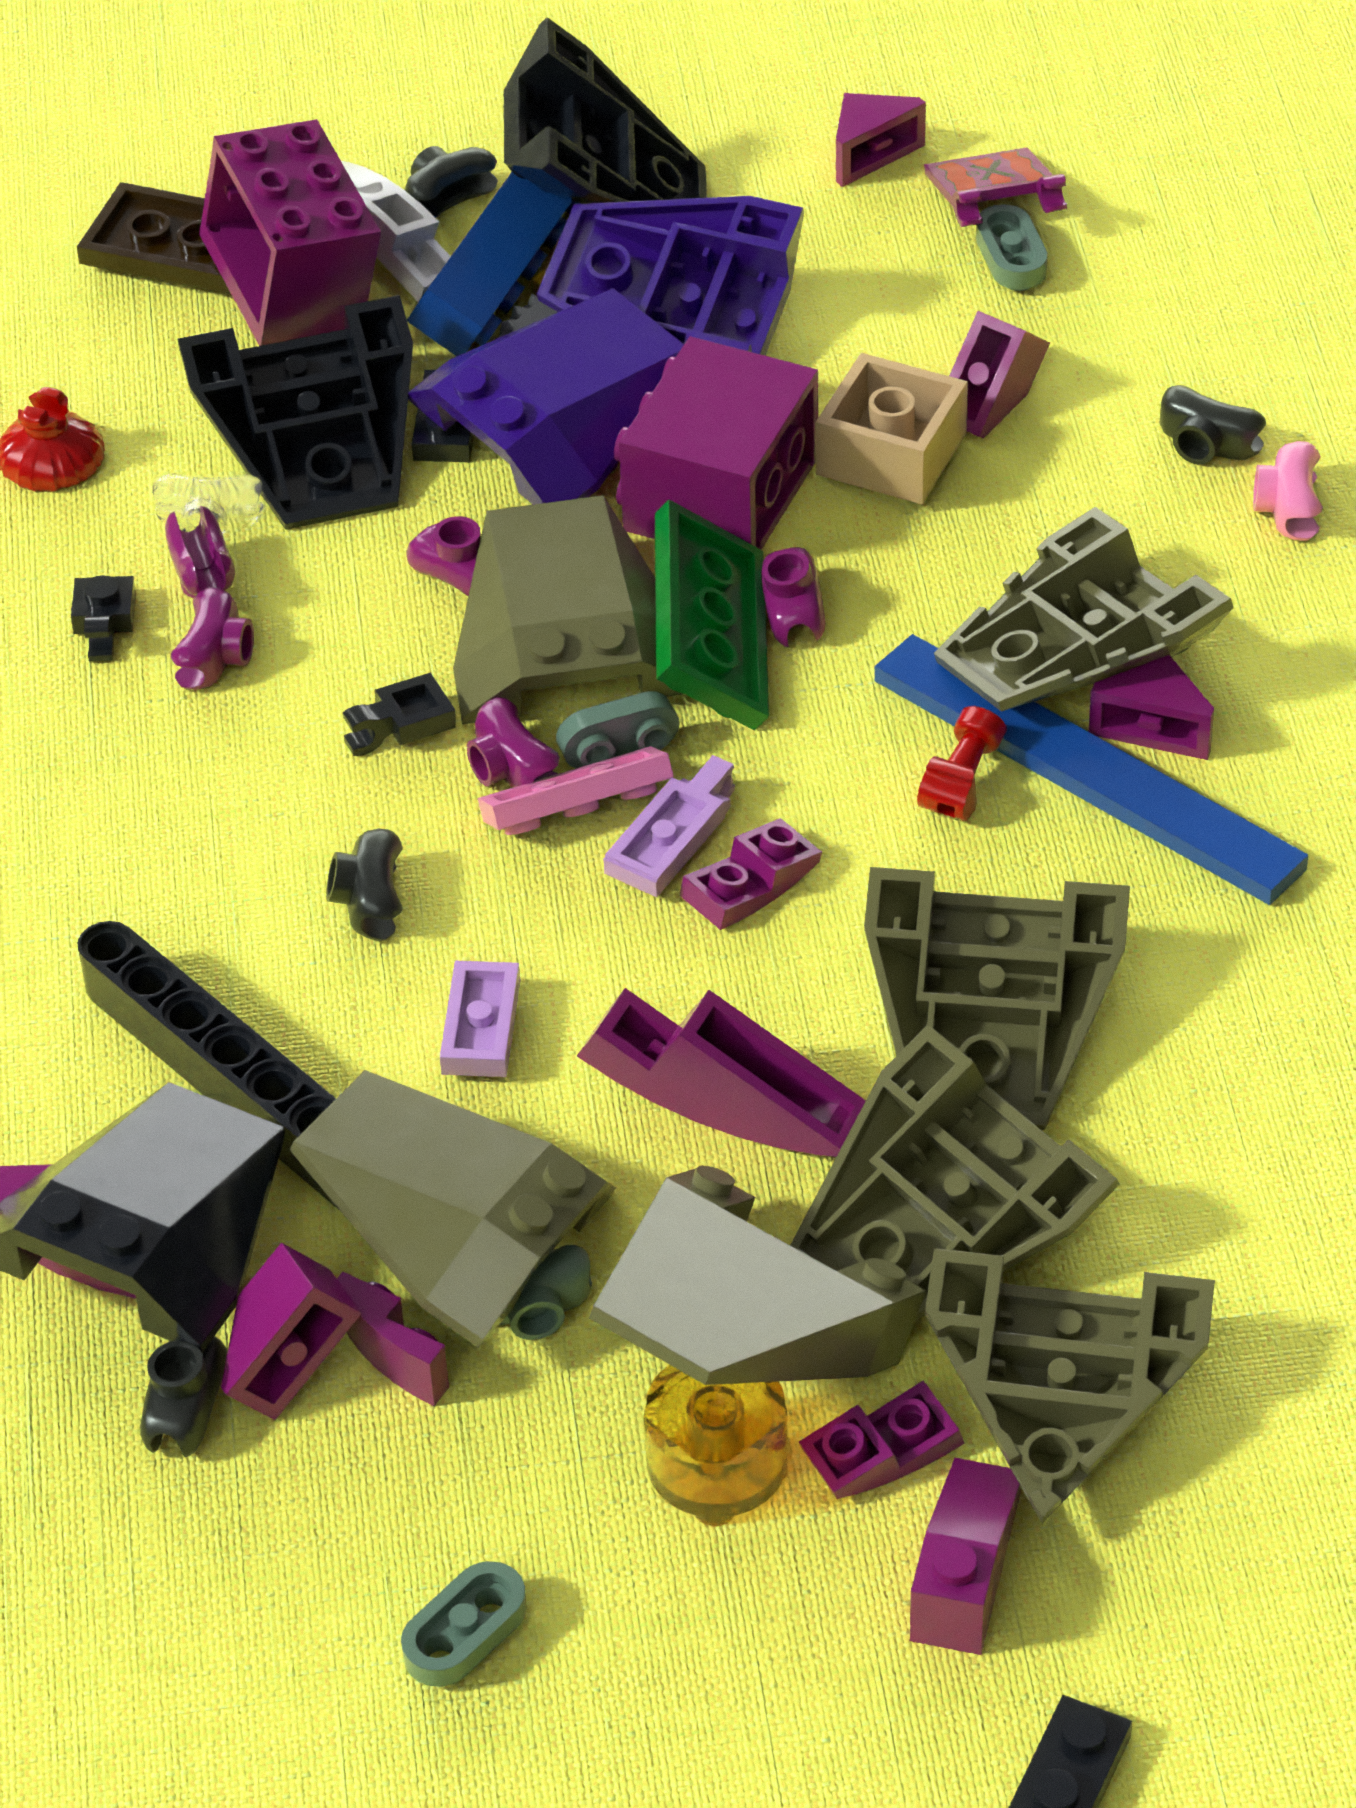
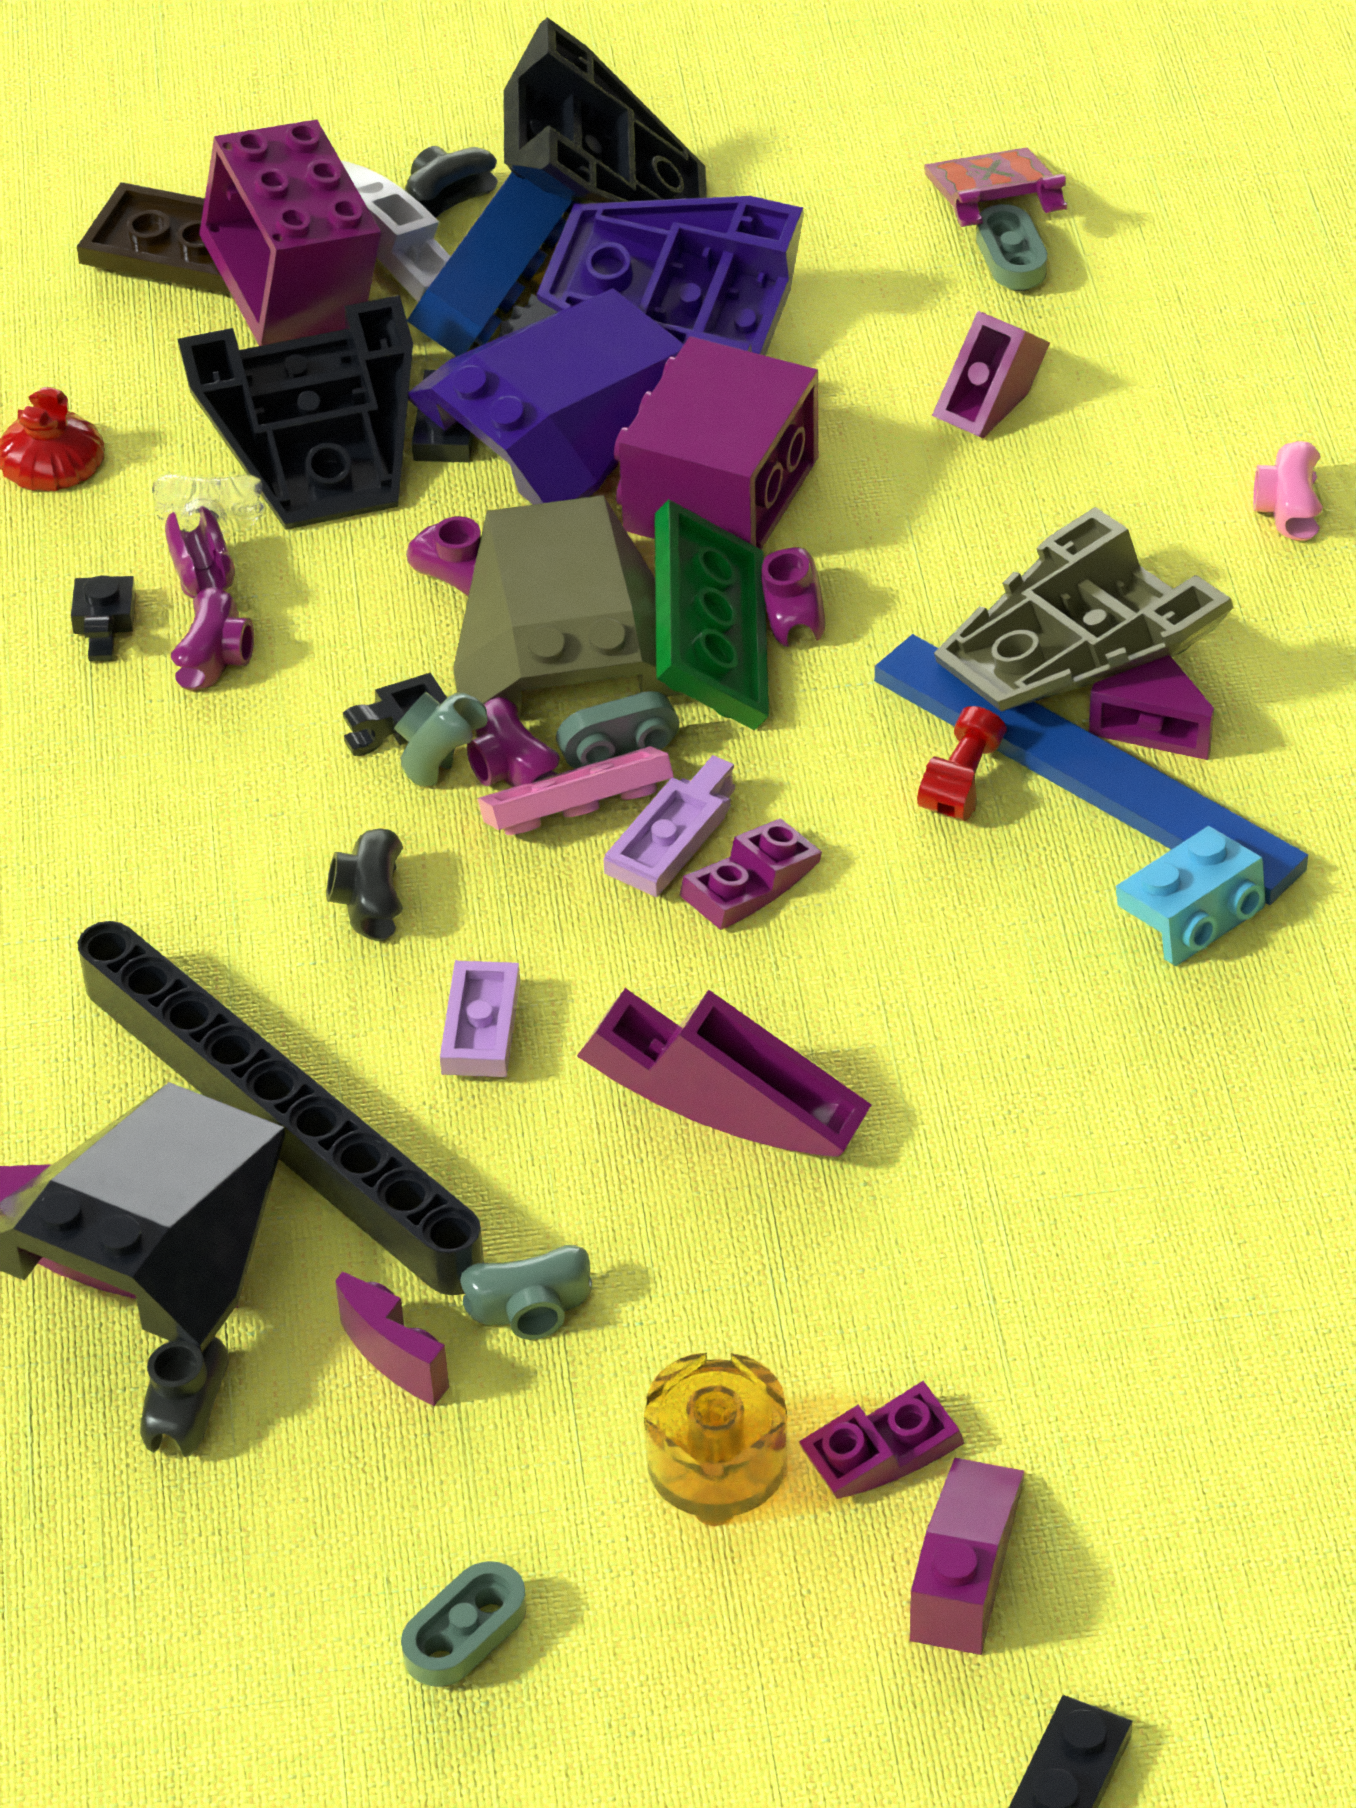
magenta slope [221,1242,362,1420] -> none
olive wedge [290,1070,616,1348] -> none
wedge [589,1166,926,1385] -> none
olive wedge [790,1024,1120,1321] -> none
tan brick [815,353,968,505] -> none
slope [836,93,926,187] -> none
olive wedge [864,867,1130,1130] -> none
olive wedge [925,1248,1215,1524] -> none
pearl dark grey piece [1159,385,1266,465] -> none
none -> sand green piece [394,692,487,787]
none -> medium azure bracket [1116,826,1266,966]

